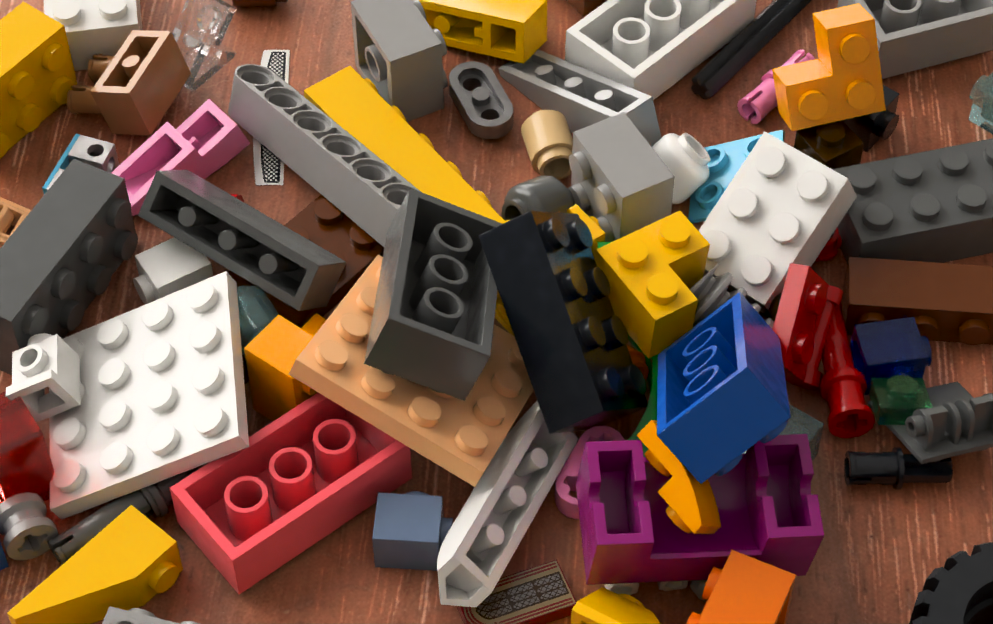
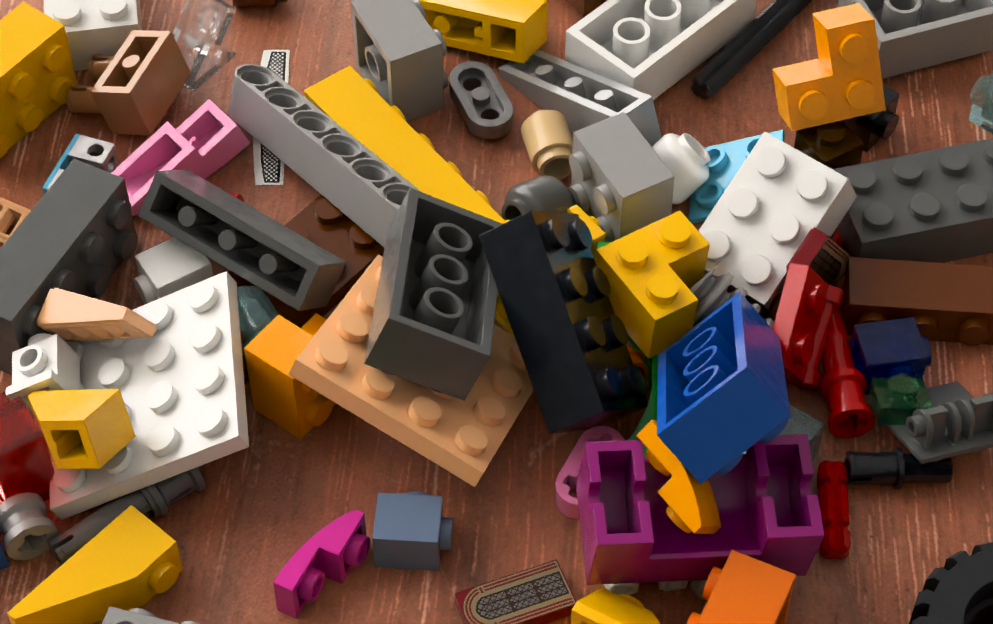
coral brick [170,393,412,595] -> none
white brick [437,400,578,607] -> none
bright pink pin [737,50,815,124] -> none
none -> yellow slope [28,389,136,469]
none -> light nougat slope [37,288,157,342]
none -> dark pink slope [273,509,370,619]
none -> tile [786,227,852,286]
none -> red axle [817,460,851,560]

